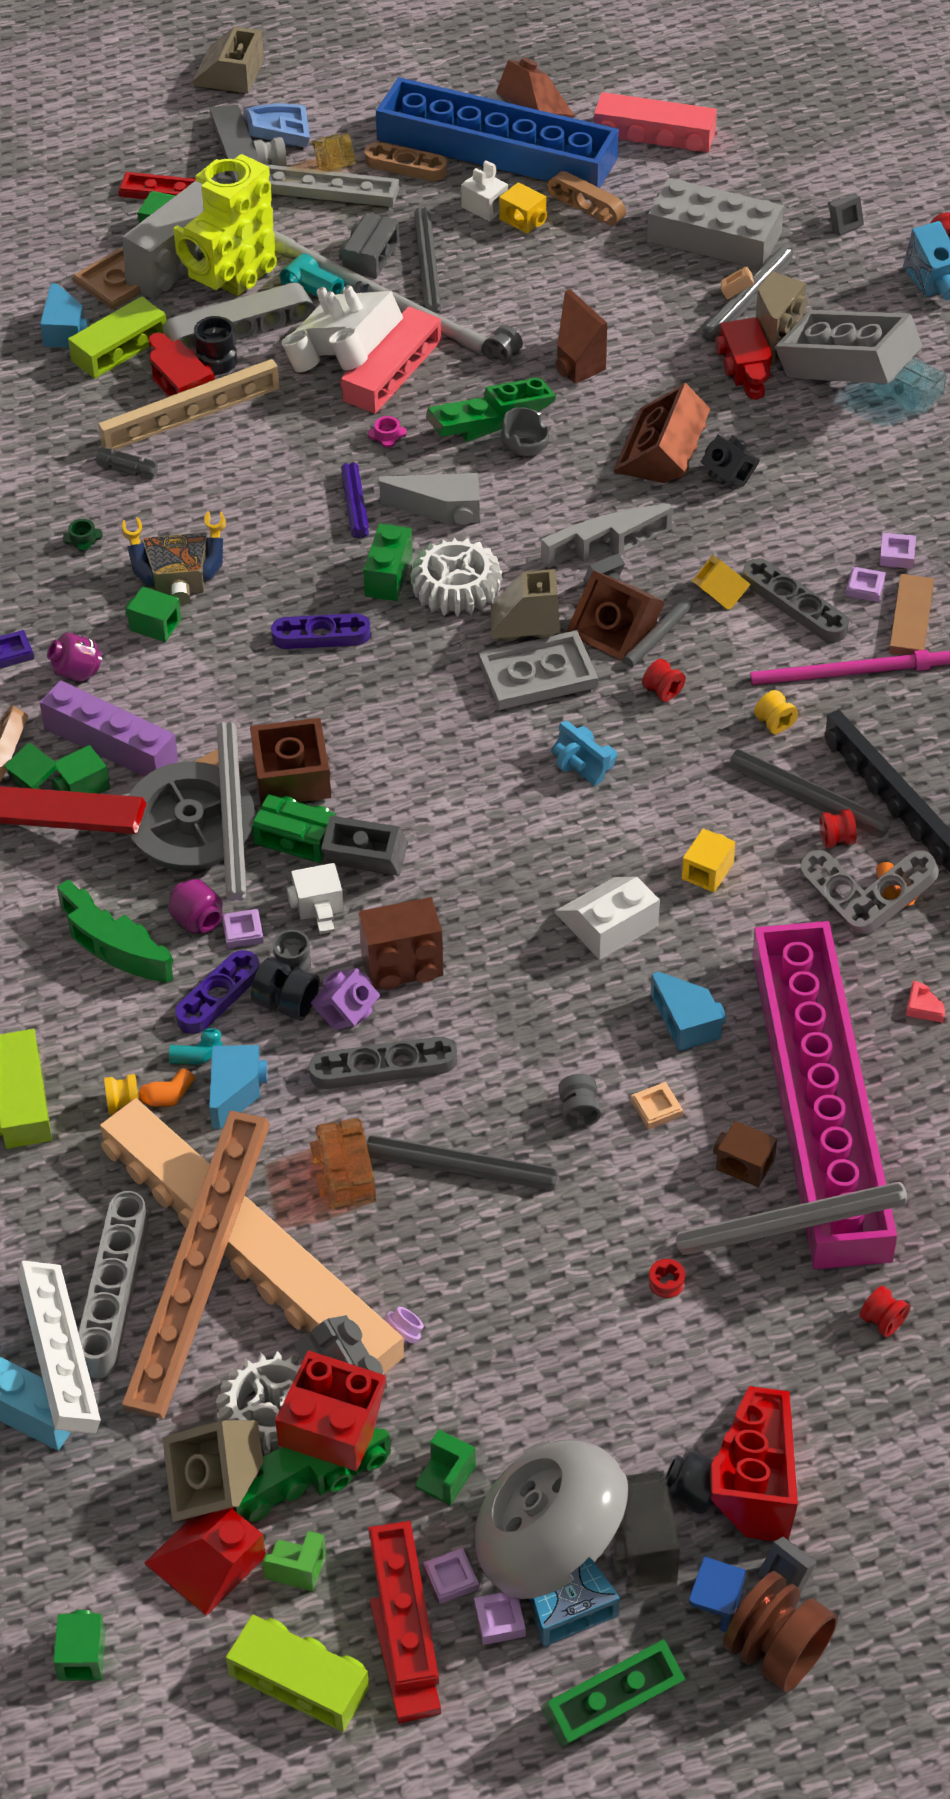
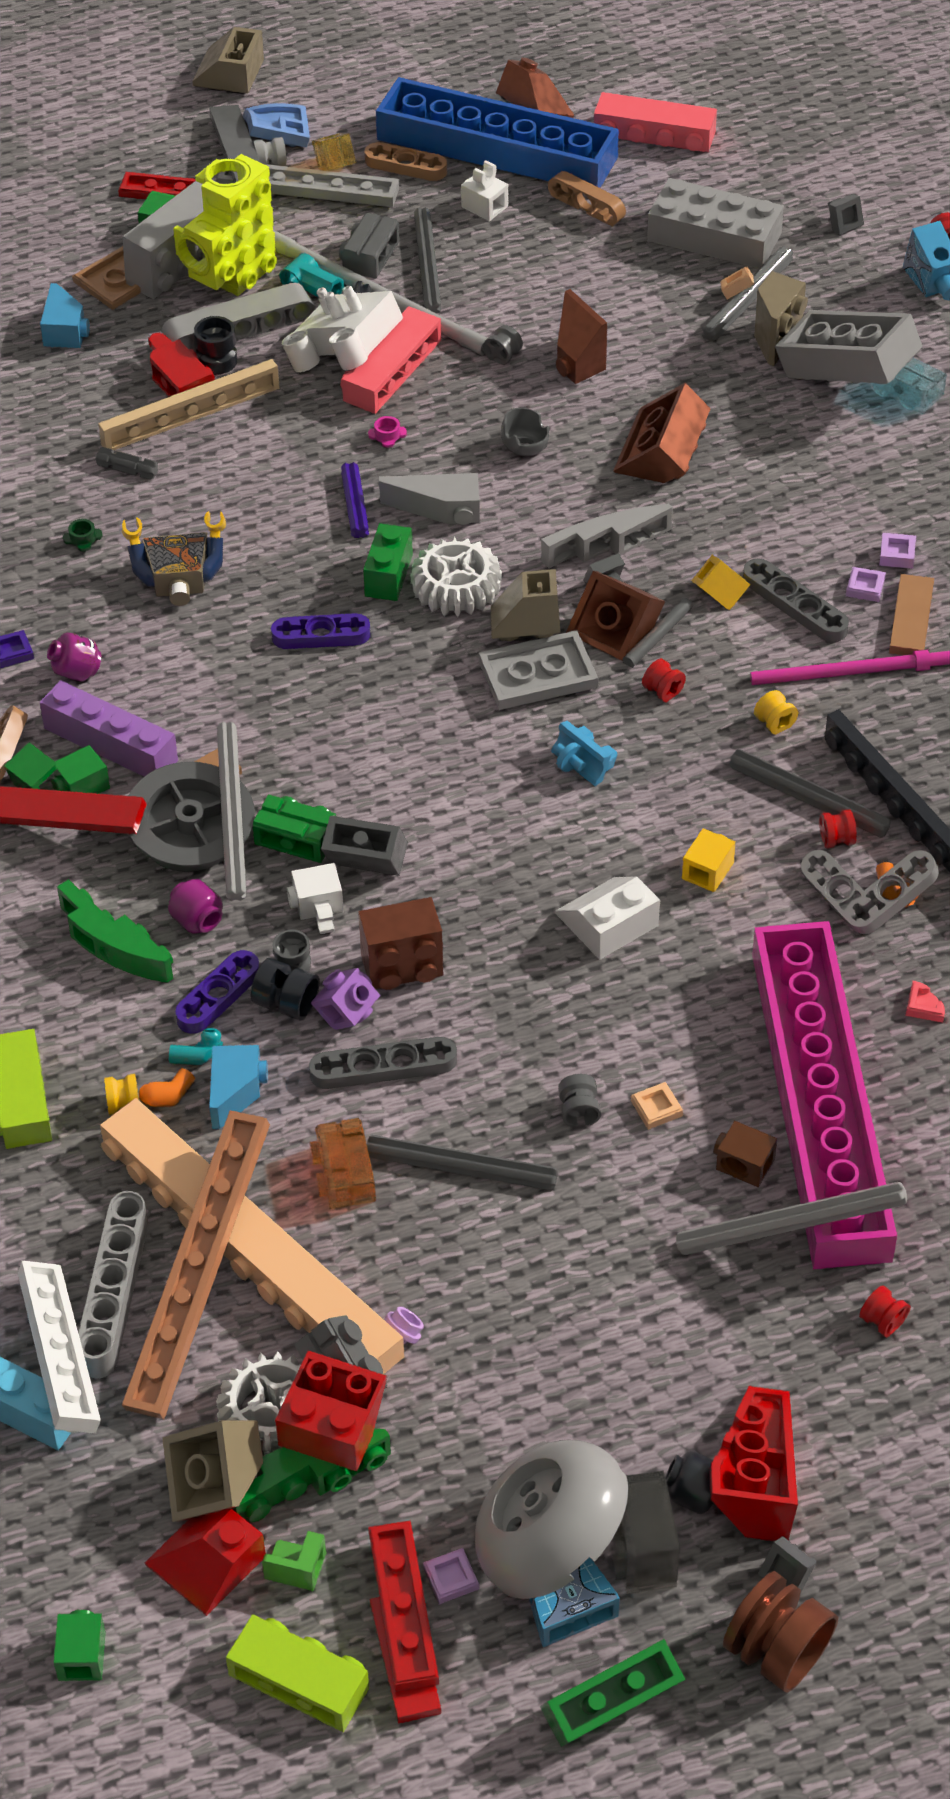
lime brick [68,296,166,379] -> none
green brick [125,587,181,642] -> none
lavender tile [222,909,264,949] -> none
copper brick [250,718,331,807] -> none
green panel [416,1429,476,1506] -> none
green slope [426,377,556,442] -> none
lavender plate [474,1593,526,1645] -> none
yellow brick [499,182,547,234] -> none
red bush [649,1259,685,1298] -> none
dark azure slope [651,972,726,1051] -> none
blue panel [689,1556,746,1632] -> none
black brick [700,434,761,487] -> none
red hinge [715,317,772,400] -> none

